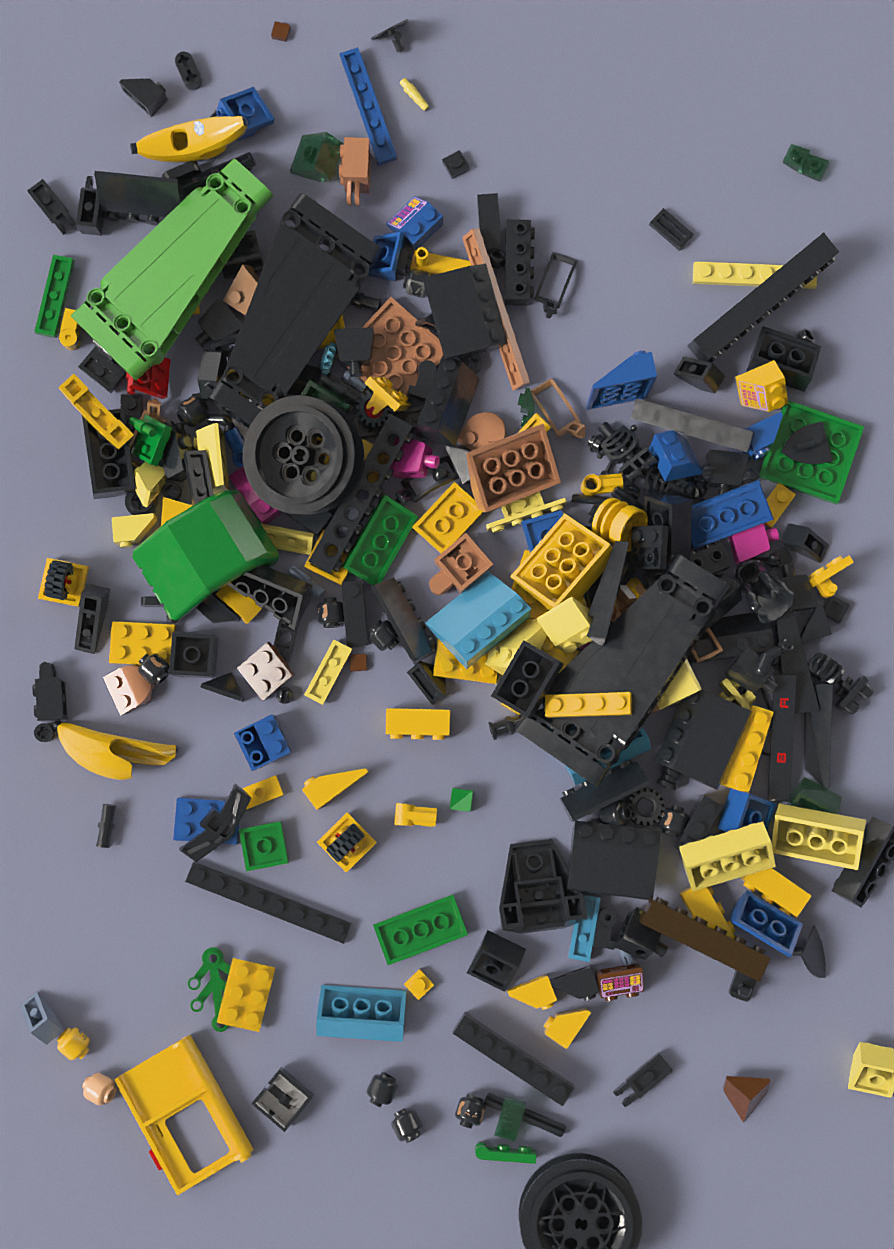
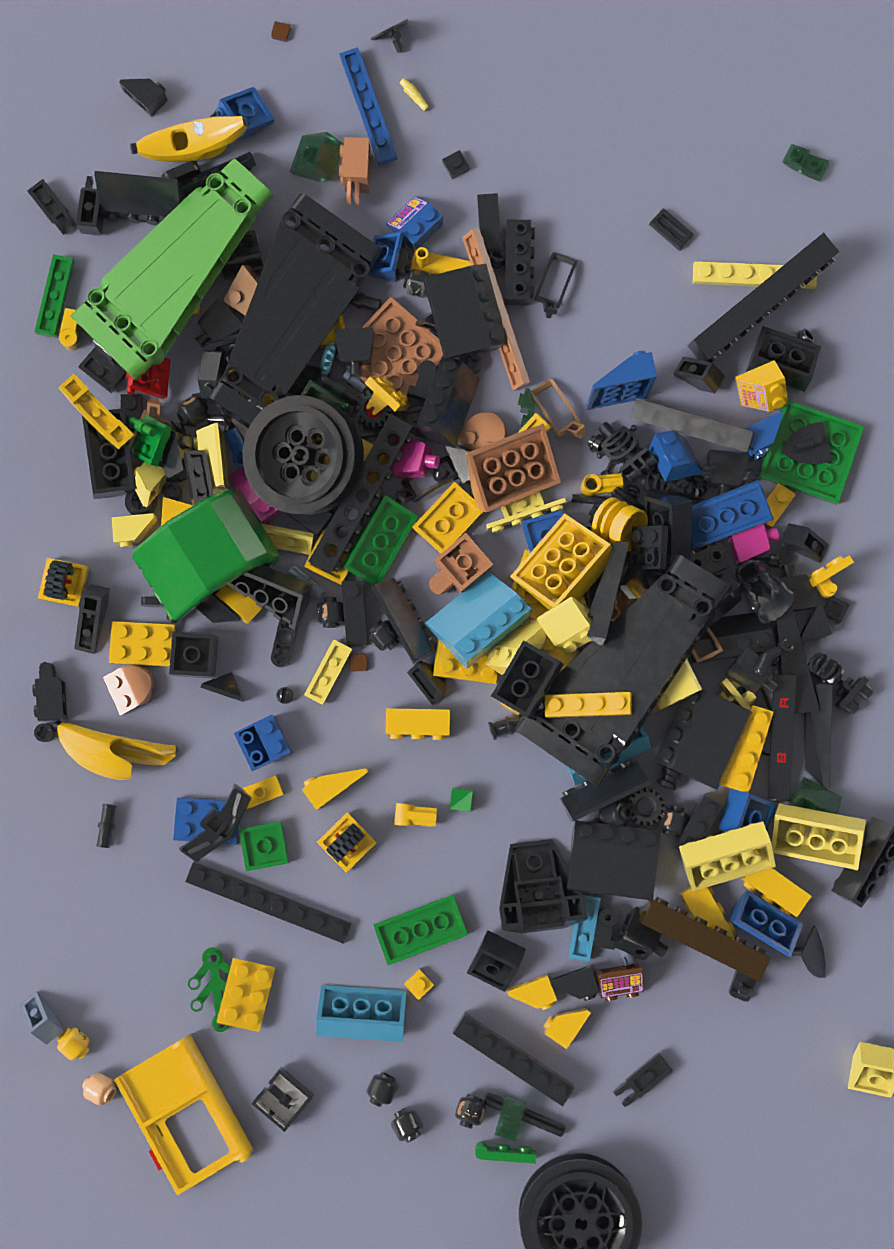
black head [138,653,170,685] -> none
black beam [175,51,202,90] -> none
plate [237,642,295,701] -> none
reddish brown slope [723,1076,770,1123] -> none

